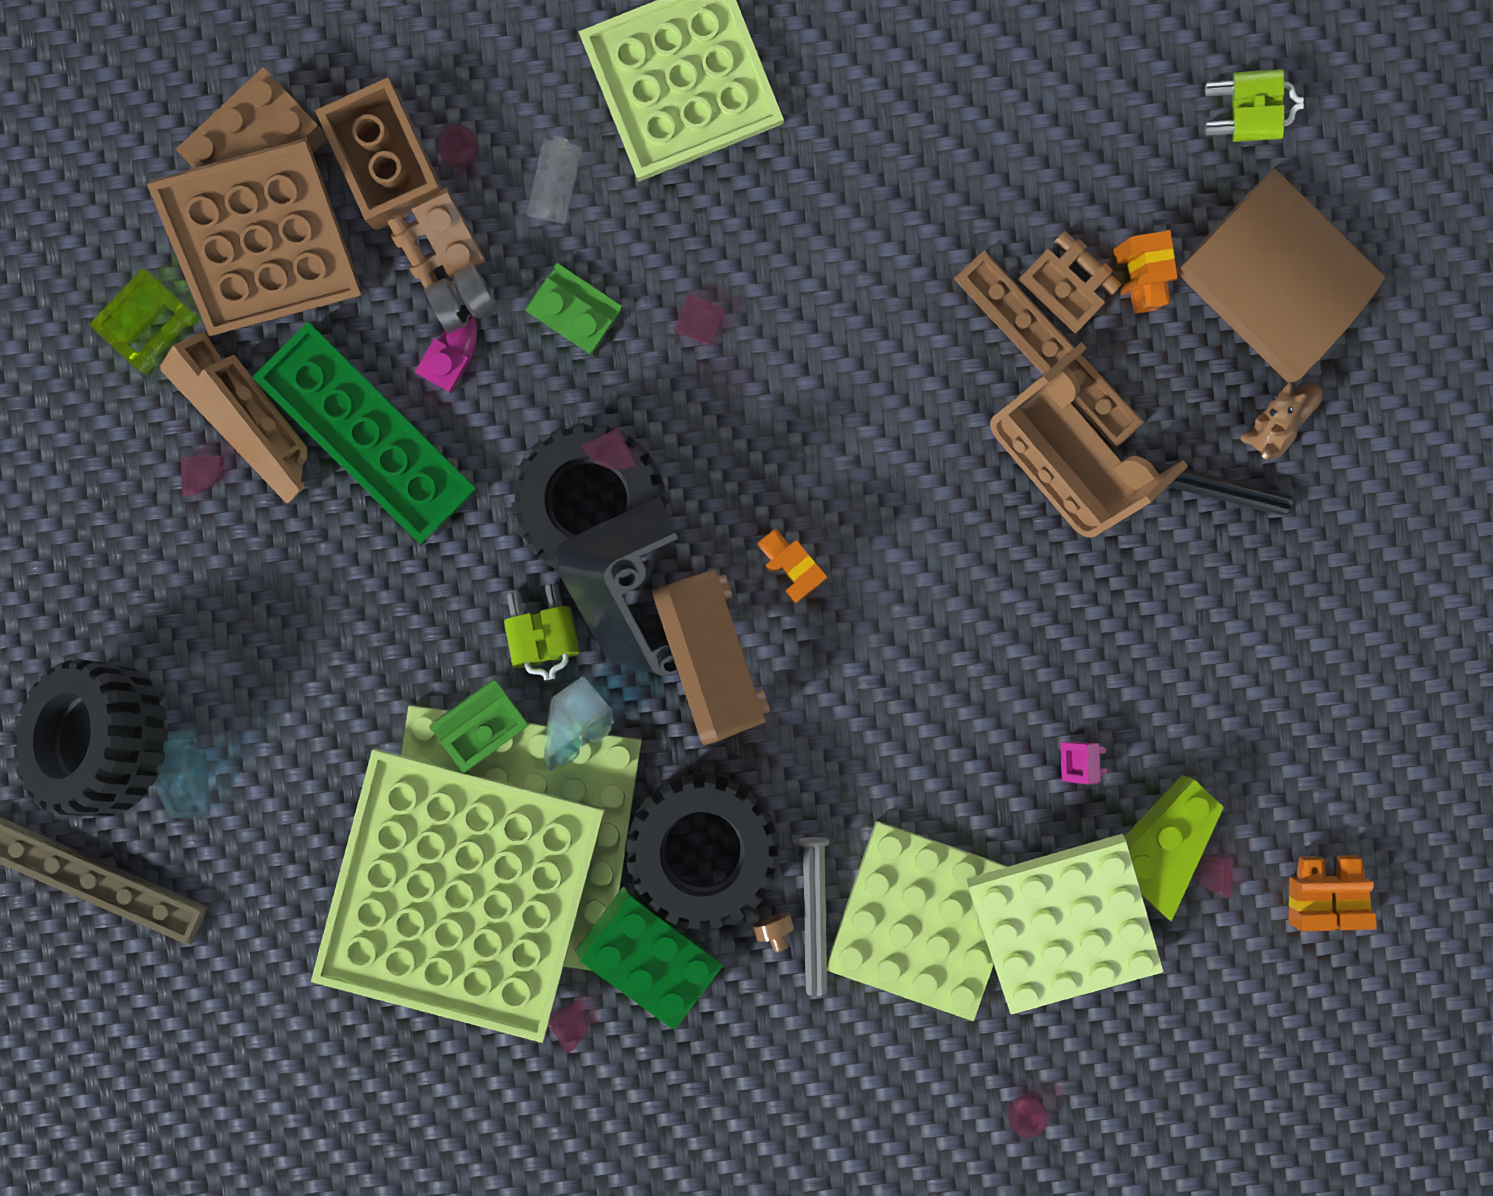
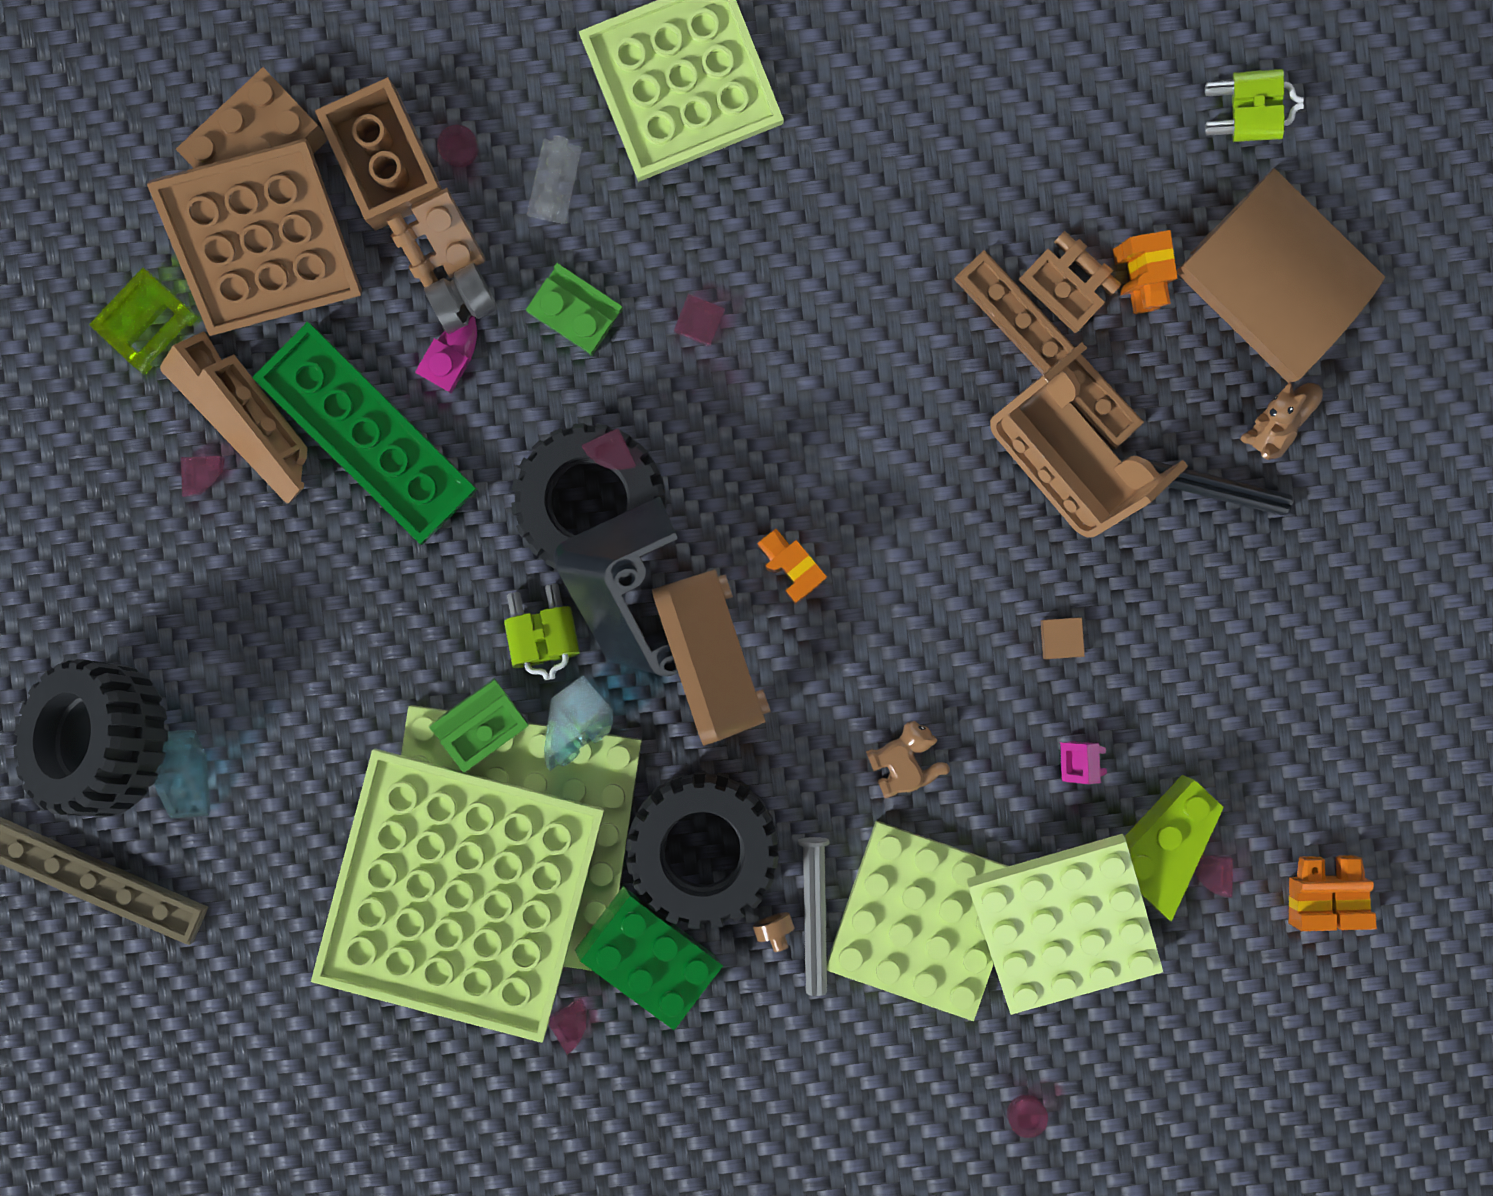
none -> medium nougat animal [866,721,950,799]
none -> medium nougat tile [1041,617,1085,659]

